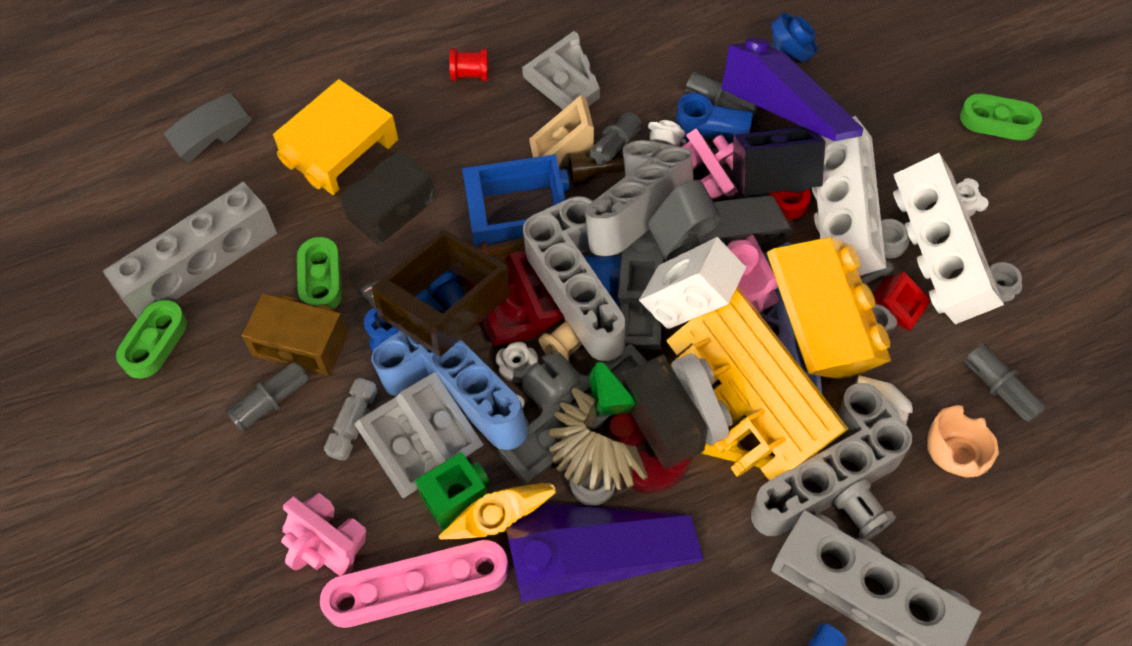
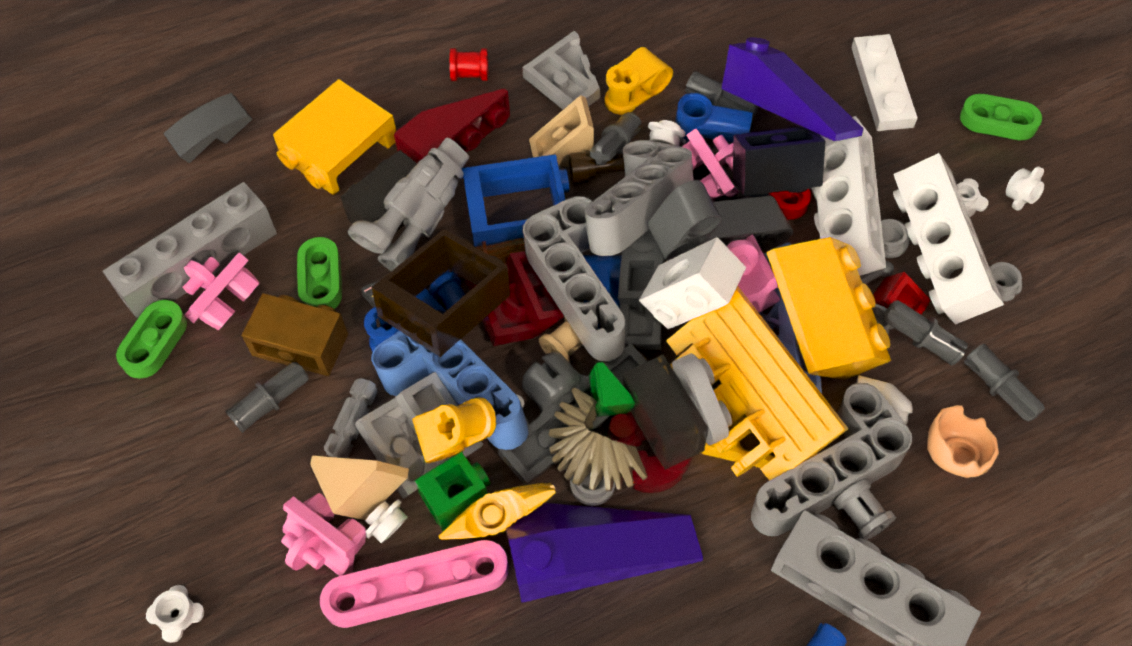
white plate [496,342,538,383] -> none
blue plate [771,12,818,62] -> none
none -> white plate [146,585,204,643]
none -> bright pink hips [183,253,260,330]
none -> tan slope [310,456,409,520]
none -> light grey piece [347,137,469,271]
none -> white plate [365,499,408,544]
none -> dark red slope [394,88,510,168]
none -> yellow piece [412,397,496,463]
none -> yellow piece [604,47,673,115]
none -> white plate [851,34,917,131]
none -> dark grey axle [883,301,968,366]
none -> white plate [1006,166,1044,211]

